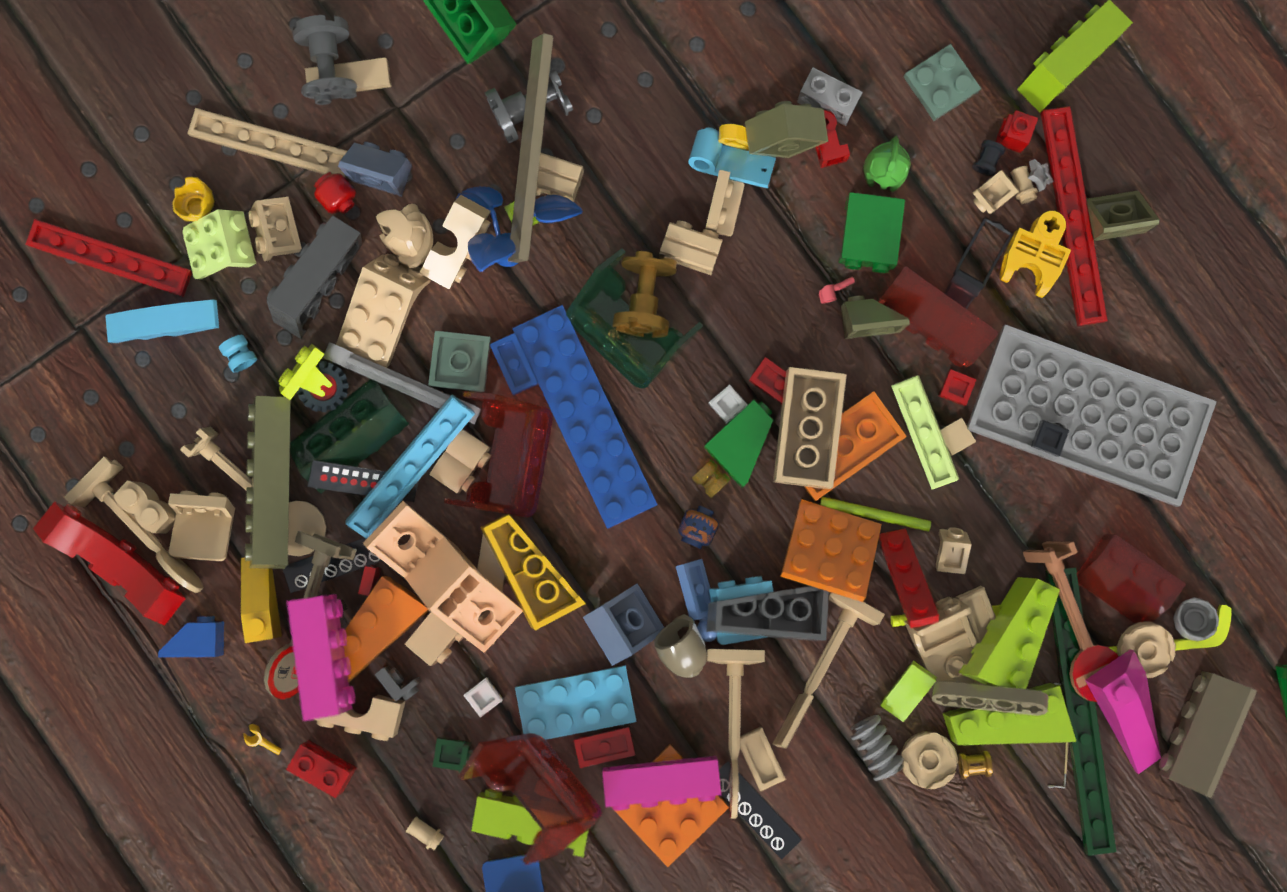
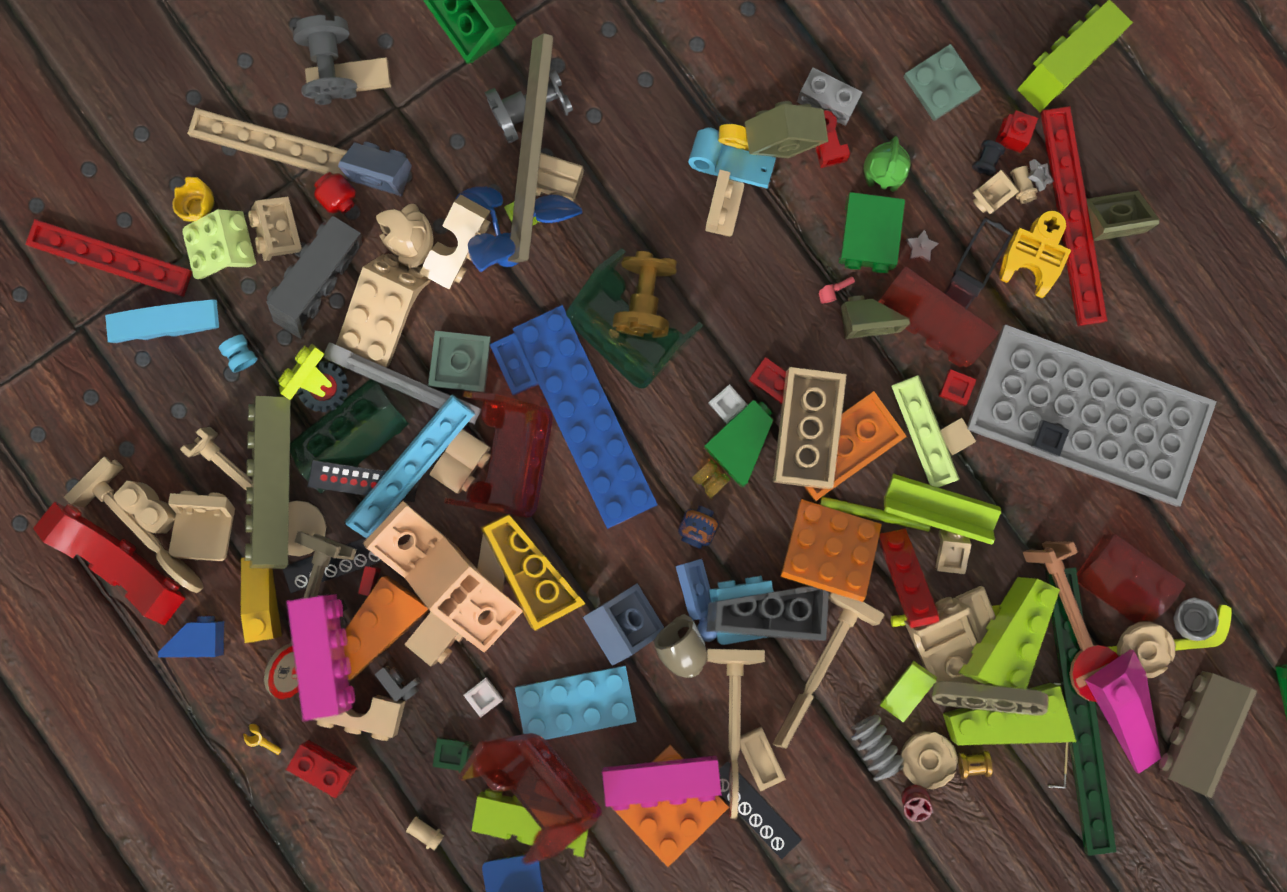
red plate [574,726,635,768] -> none
tan brick [659,221,723,275] -> none
none -> lime panel [884,474,1001,545]
none -> dark red wheel [901,785,933,822]
none -> light grey piece [906,230,939,262]

